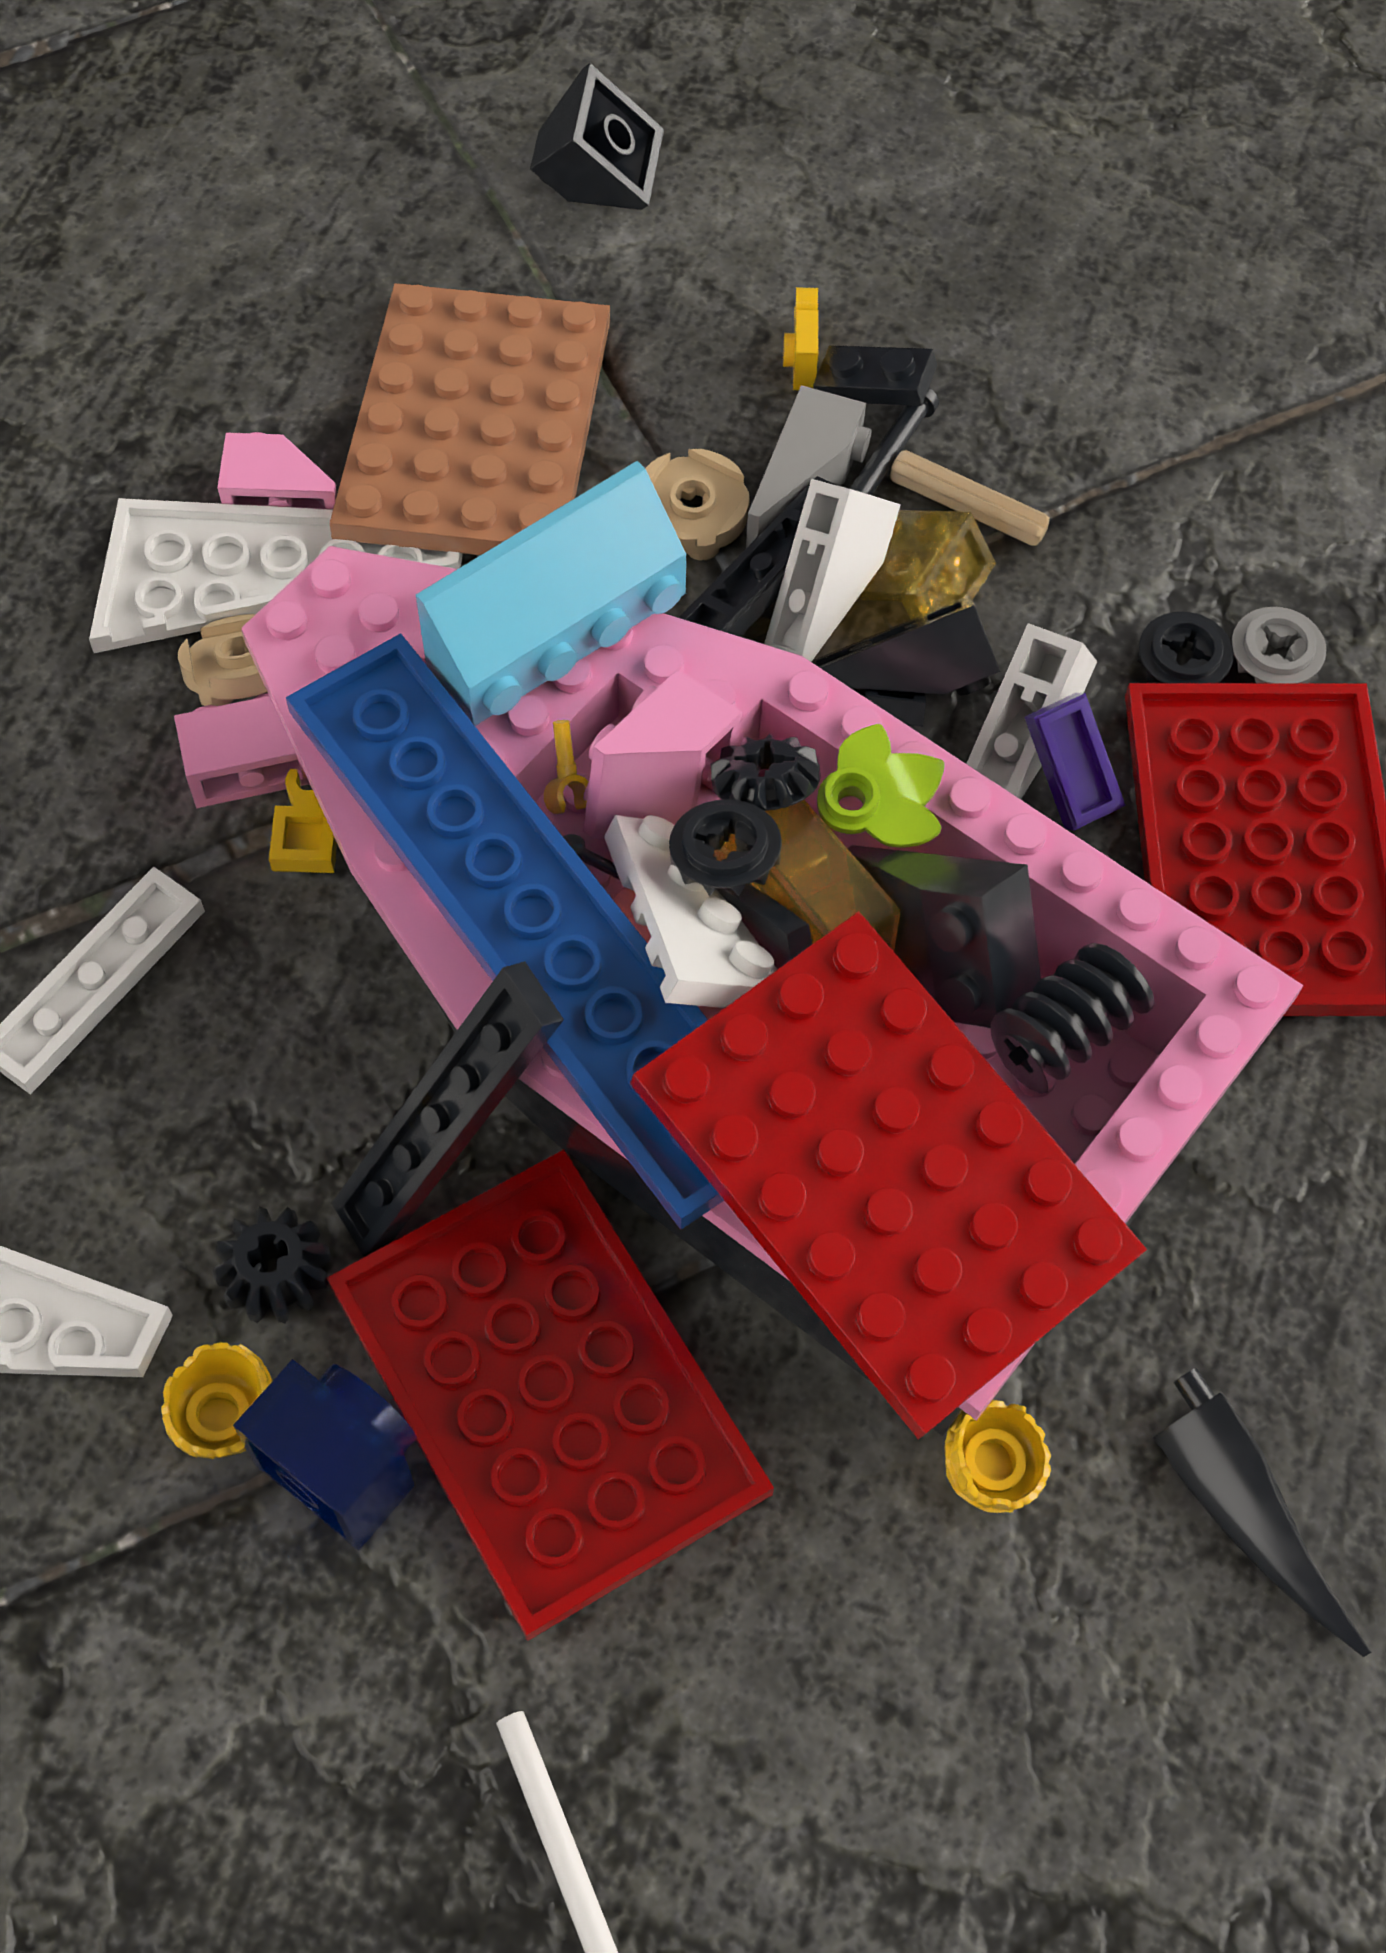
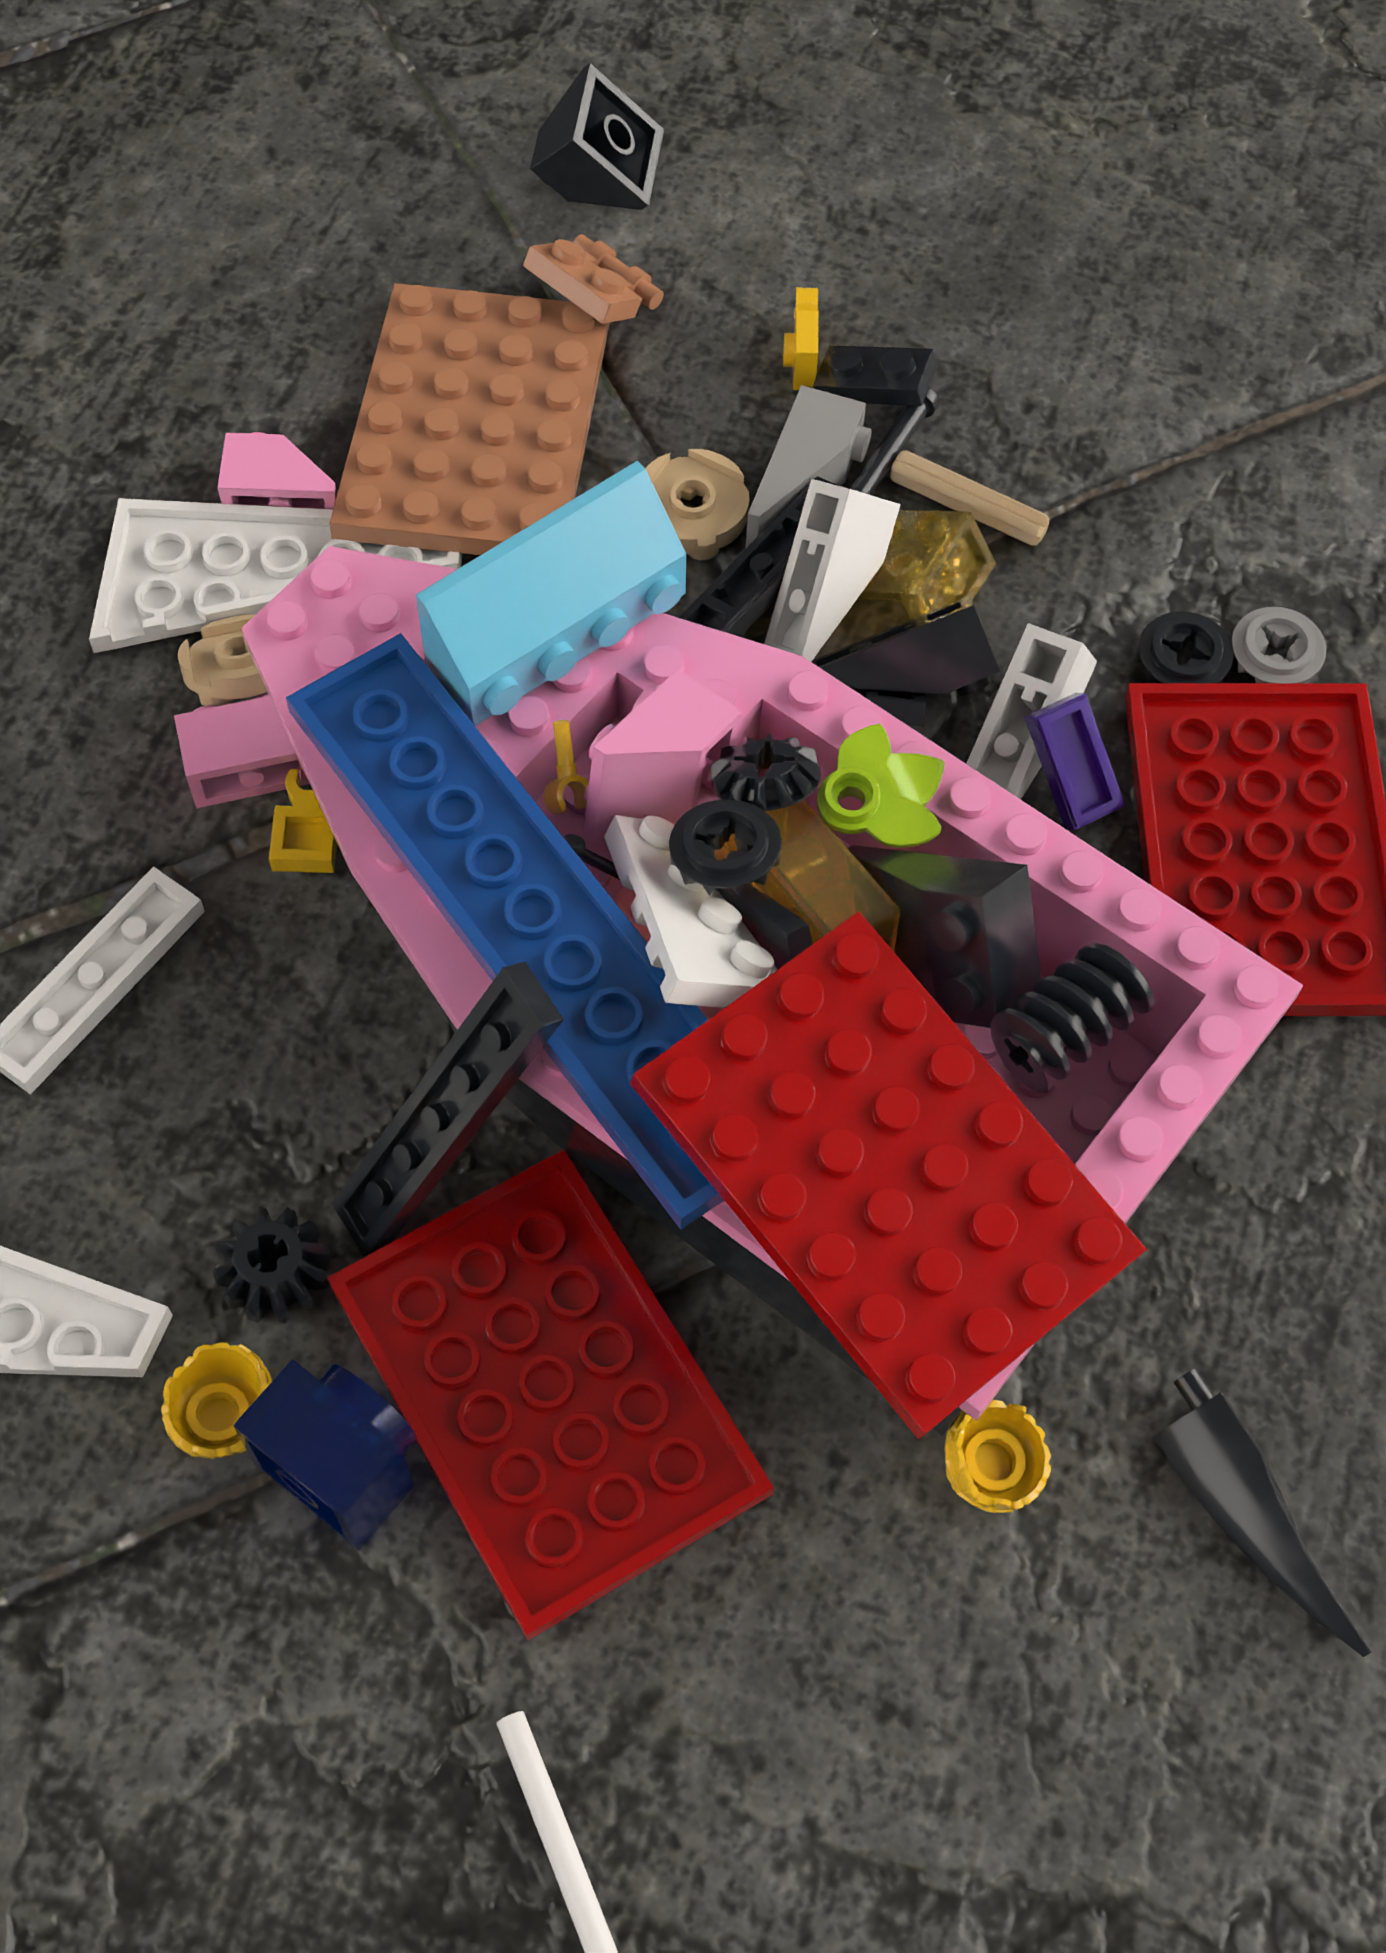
none -> nougat plate [523,234,664,324]

